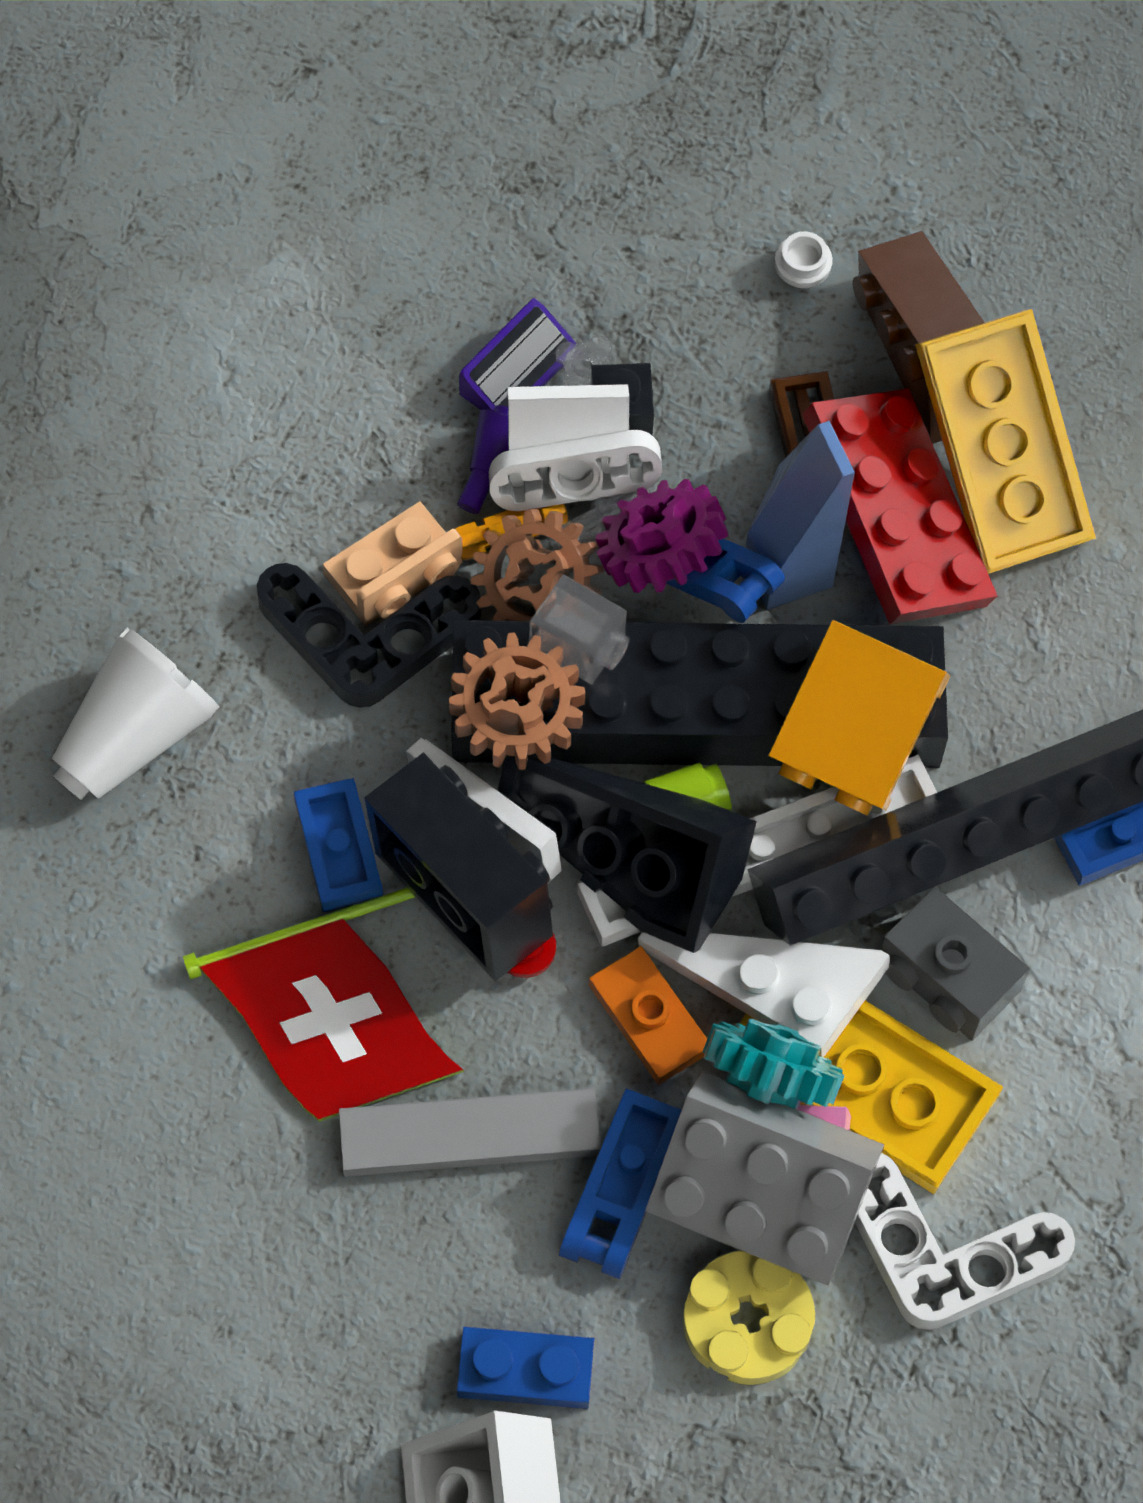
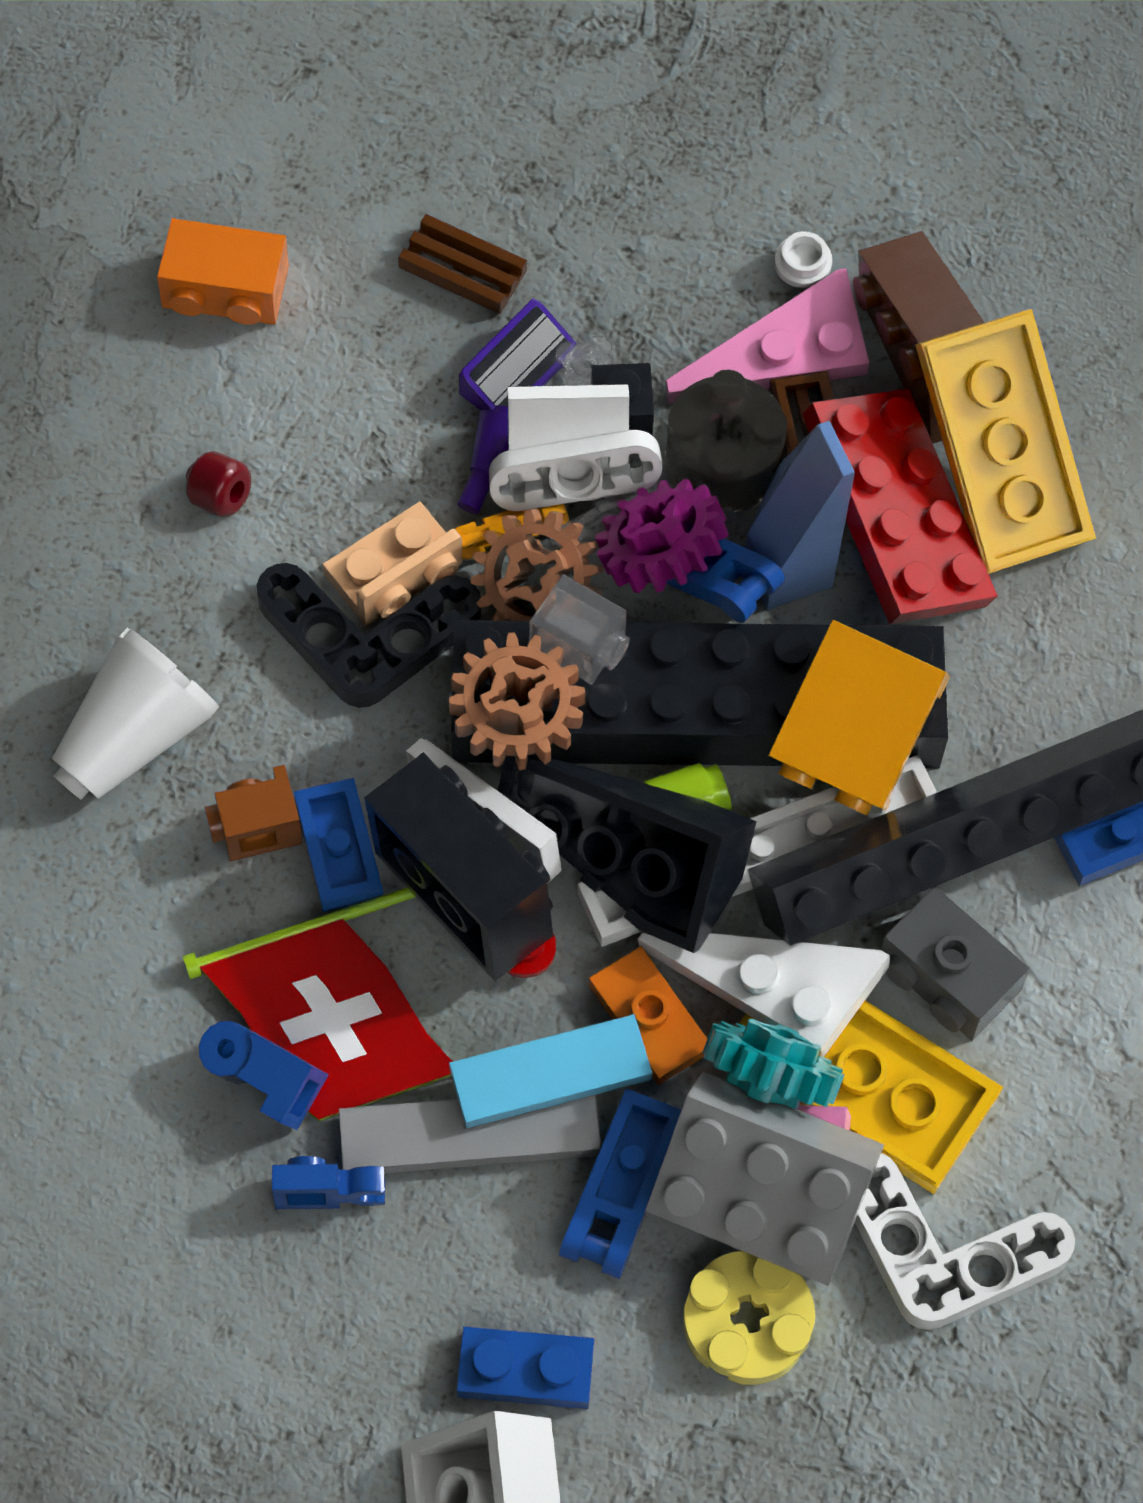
none -> orange brick [157,218,289,325]
none -> dark red piece [185,451,252,517]
none -> blue leg [199,1021,329,1130]
none -> dark orange brick [204,764,302,862]
none -> blue plate [272,1156,385,1209]
none -> reddish brown tile [398,214,527,314]
none -> medium azure tile [449,1014,652,1129]
none -> clear smoke brick [665,369,788,512]
none -> bright pink wing [666,268,869,404]

